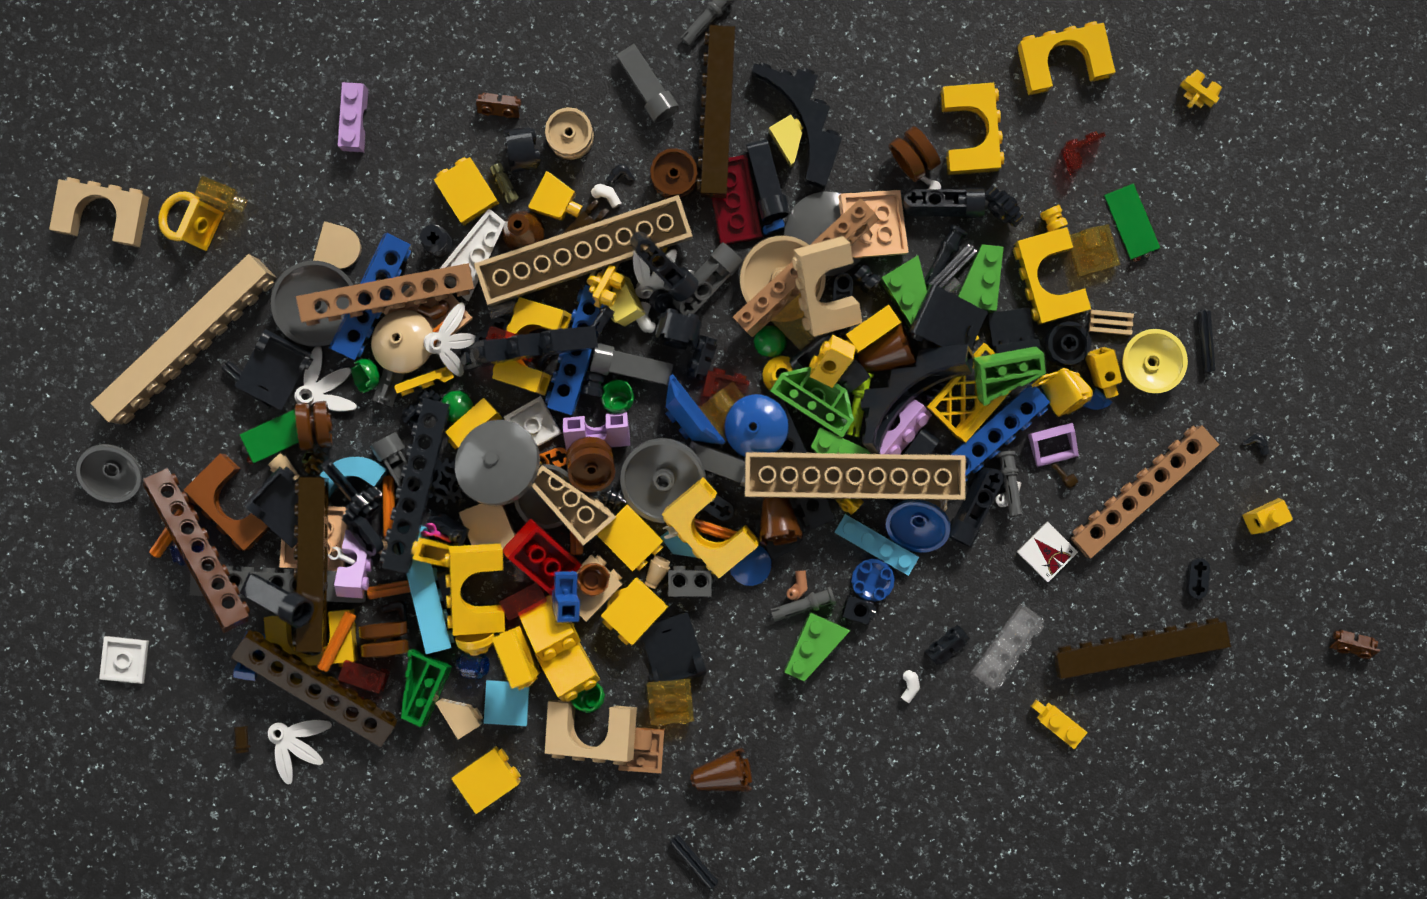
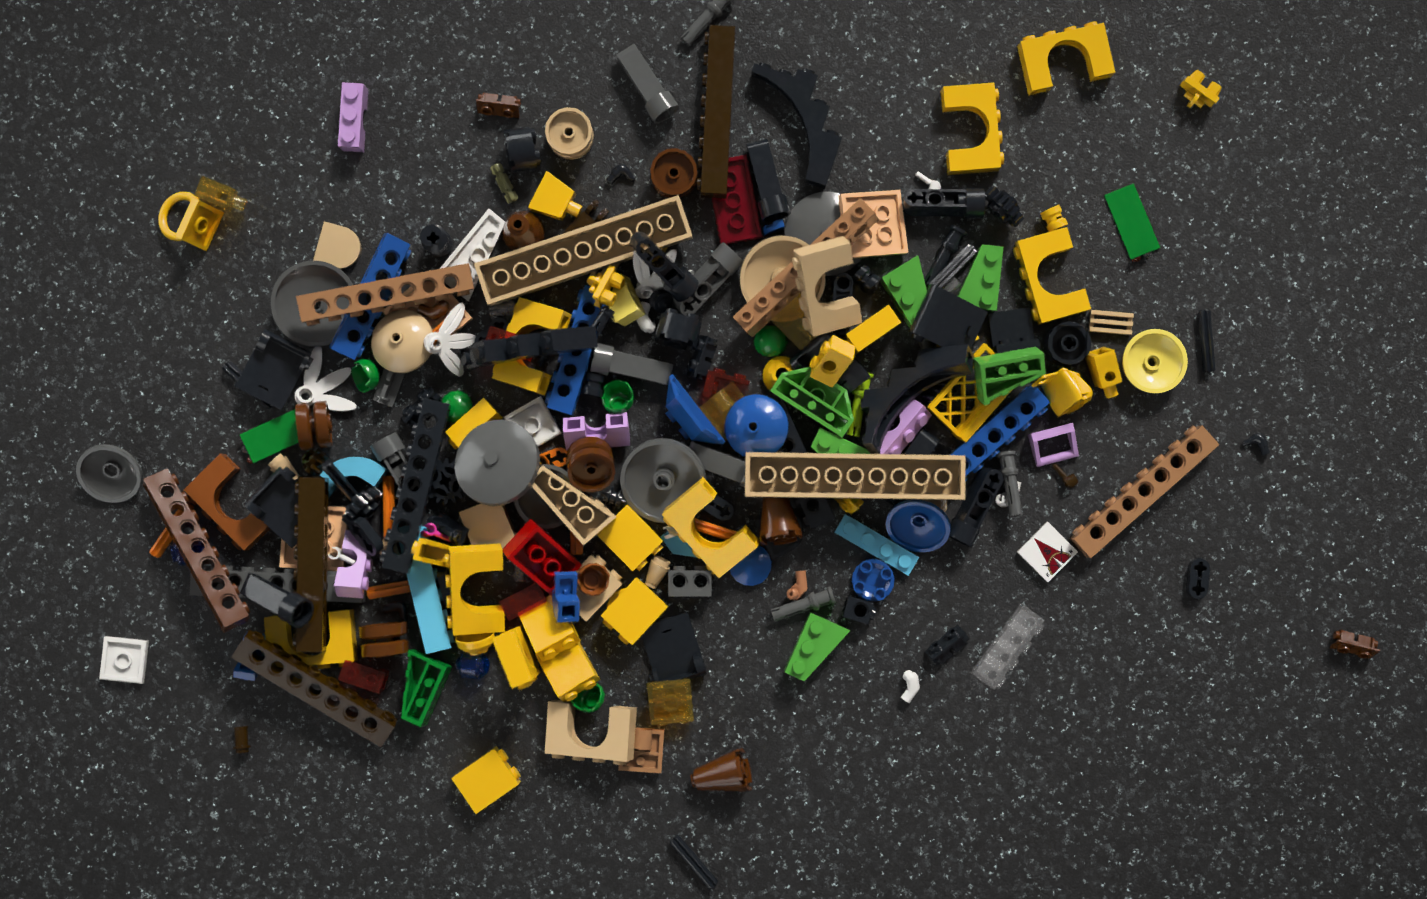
tan arch [49,177,149,247] -> none
tan brick [91,254,276,424] -> none
white plant [268,720,332,784] -> none
orange axle [317,611,356,672] -> none
yellow hinge [394,367,454,396] -> none
yellow brick [434,157,500,226] -> none
tan slope [436,698,483,739] -> none
medium azure tile [484,680,530,726] -> none
white arm [591,184,622,209] -> none
light yellow slope [768,115,803,168] -> none
reddish brown cone [856,325,916,373] -> none
reddish brown wheel [888,126,941,182] -> none
yellow hinge [1031,700,1088,749] -> none
dark brown brick [1053,617,1231,679] -> none
clear red bracket [1061,131,1106,174] -> none
clear yellow plate [1070,224,1121,277] -> none
blue tile [1083,388,1112,410] -> none
yellow torso [1242,498,1293,534] -> none

